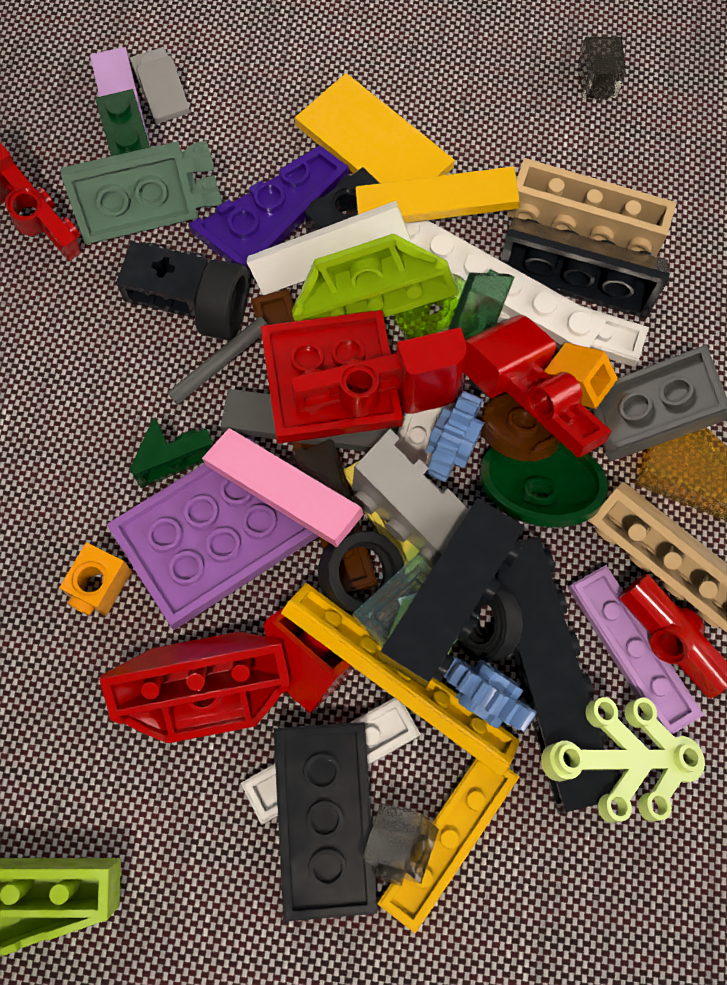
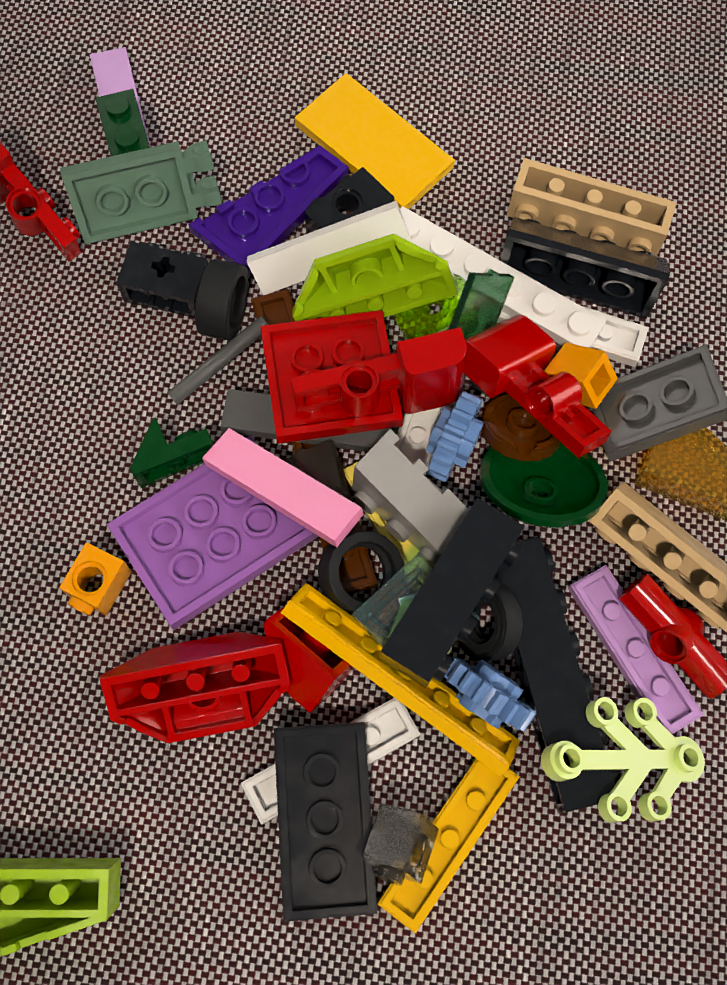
light grey slope [130,47,190,124] -> none
yellow tile [356,166,520,223] -> none
clear smoke brick [578,37,626,100] -> none

